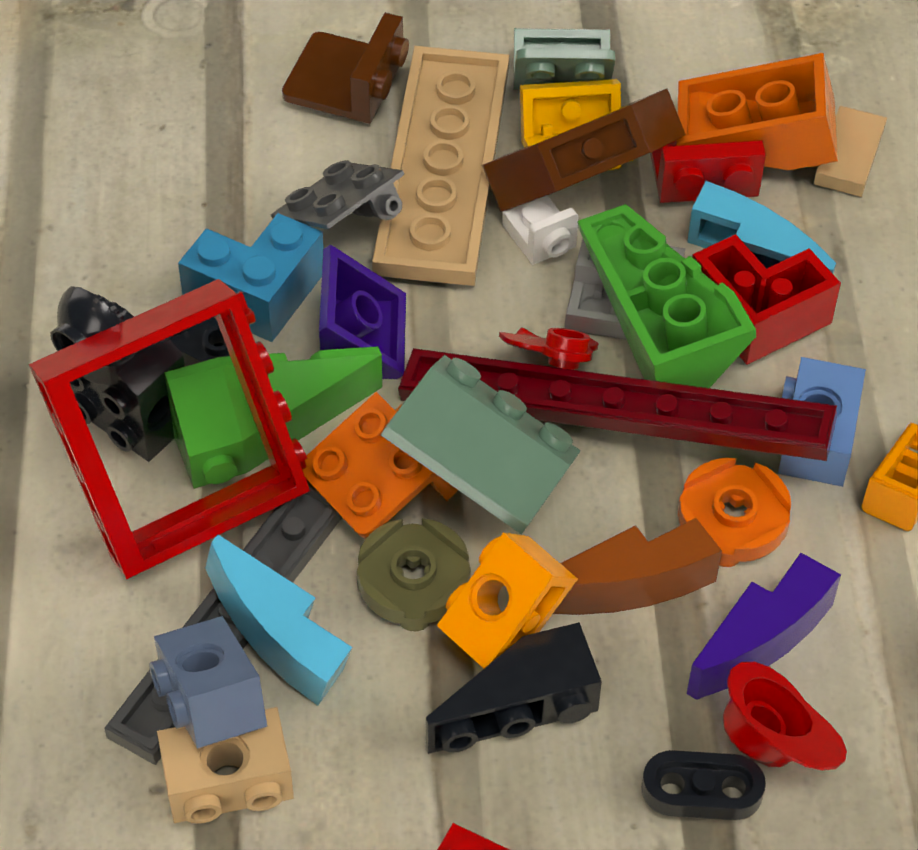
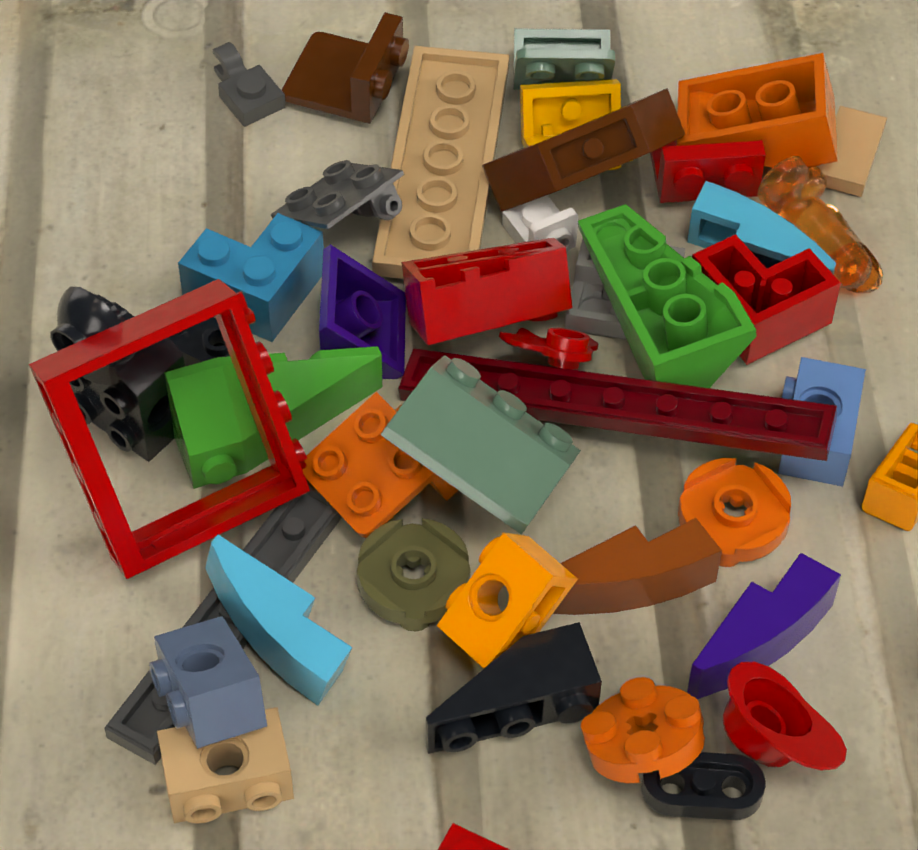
none -> dark grey plate [213,42,285,127]
none -> red wedge [401,238,573,345]
none -> orange plate [580,677,705,783]
none -> clear orange piece [757,156,883,294]

